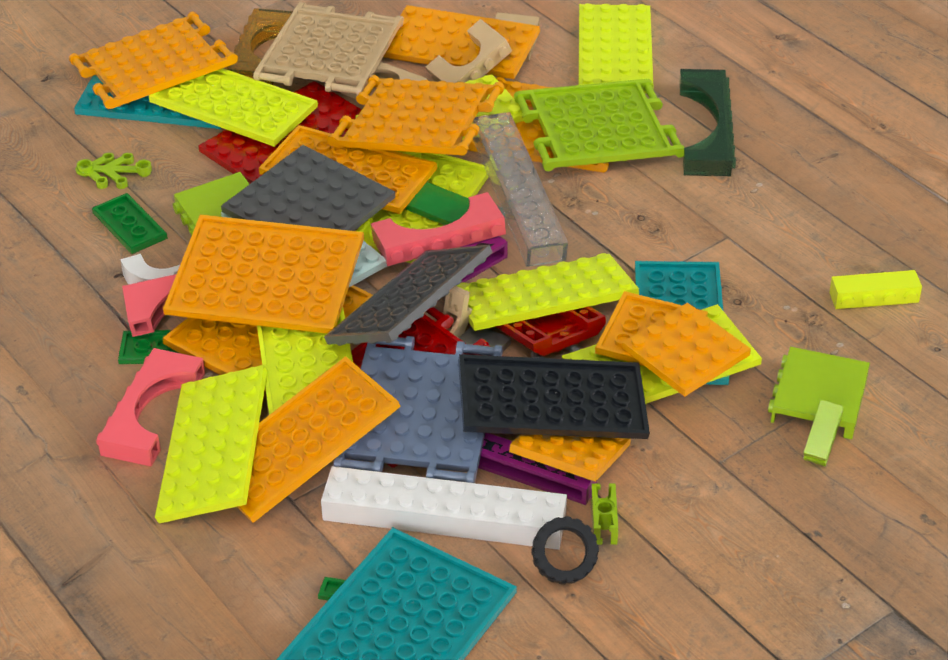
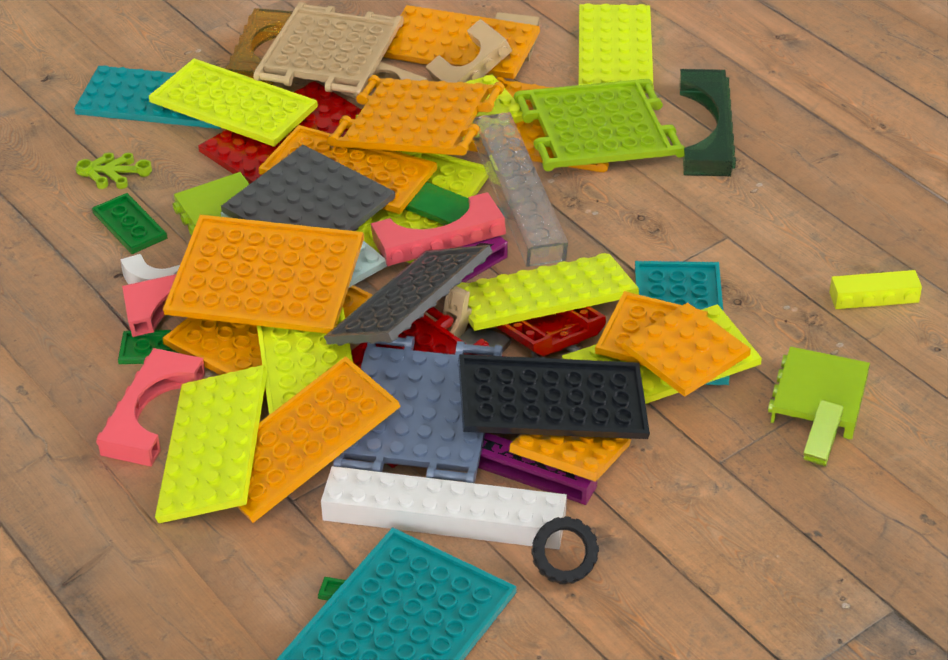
light orange plate [69,11,238,109] -> none
lime piece [591,483,618,545] -> none

